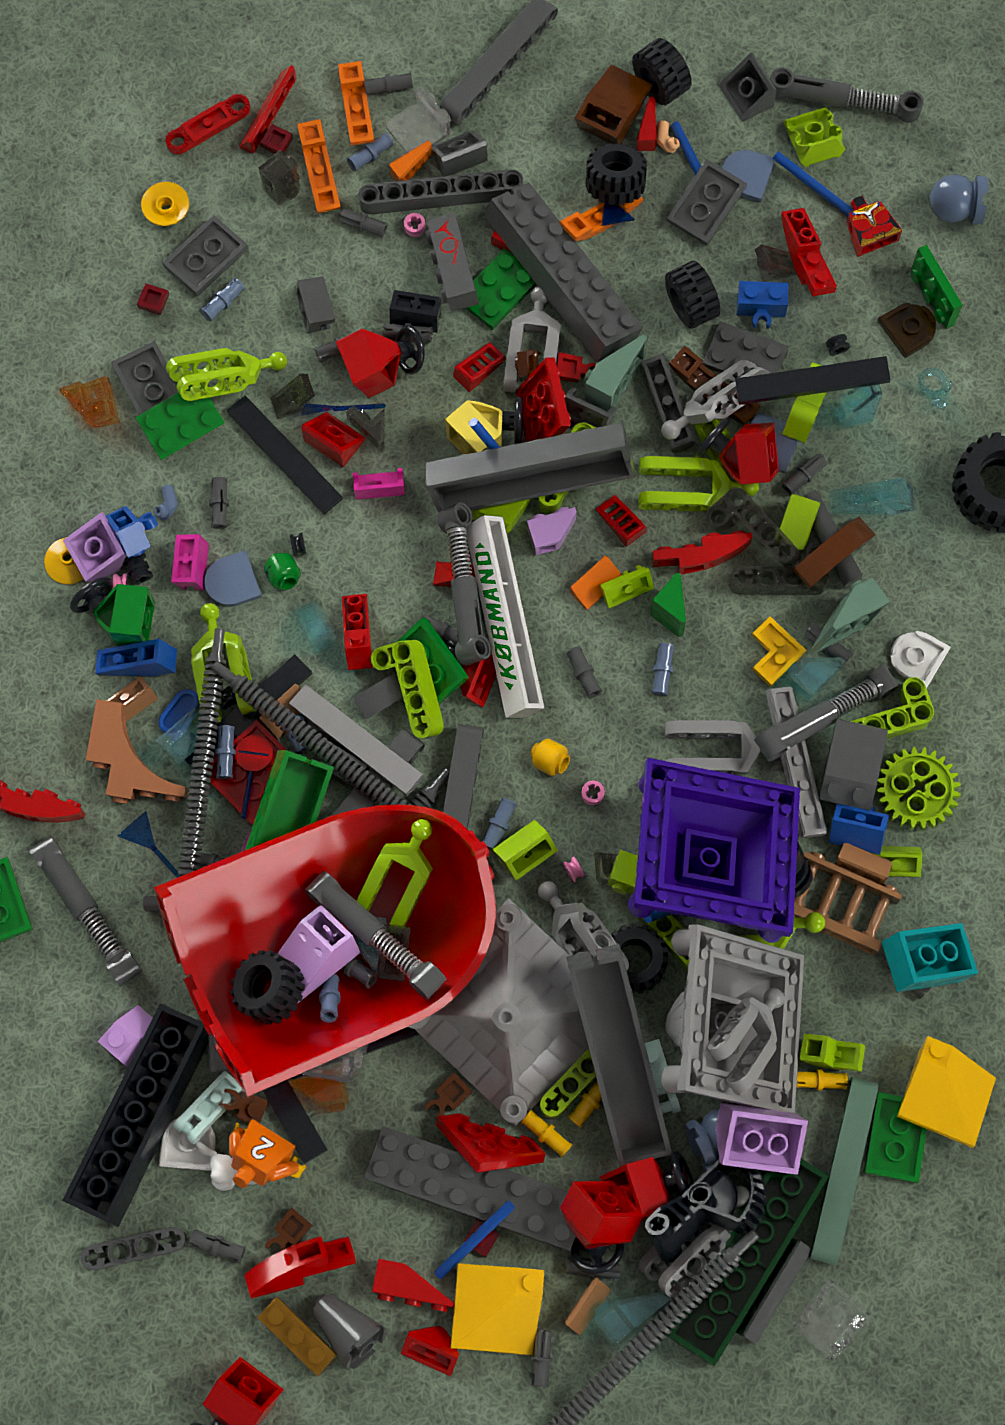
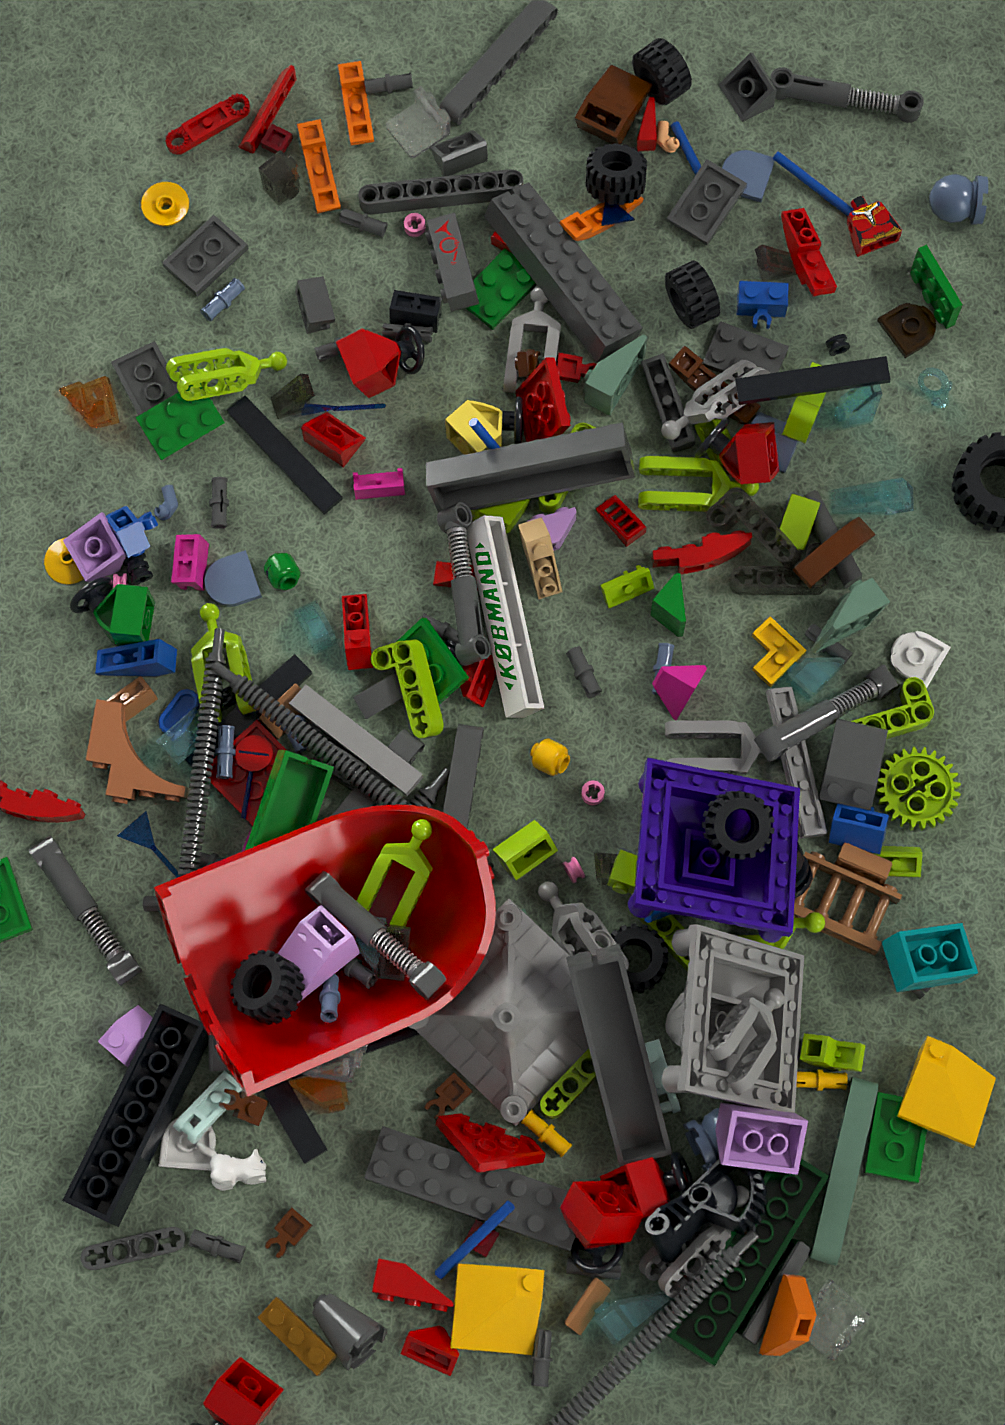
dark red plate [137,283,169,315] -> none
orange torso [229,1119,307,1188] -> none
red slope [244,1236,356,1299] -> none
black bush [290,532,306,556] -> none
clear smoke slope [346,405,386,452] -> none
sand blue pin [347,132,394,171] -> none
orange slope [389,141,432,182] -> none
red slope [453,342,506,392] -> none
sand blue pin [483,797,517,850] -> none
dark grey hinge [565,387,617,428] -> none
yellow pin [568,1081,602,1128] -> none
orange slope [570,555,622,610] -> none
dark grey axle [782,453,827,495] -> none
lime slope [783,107,846,167] -> none
none -> tan slope [518,517,562,599]
none -> dark pink slope [652,665,707,720]
none -> black tyre [702,791,775,859]
none -> orange slope [759,1274,817,1356]

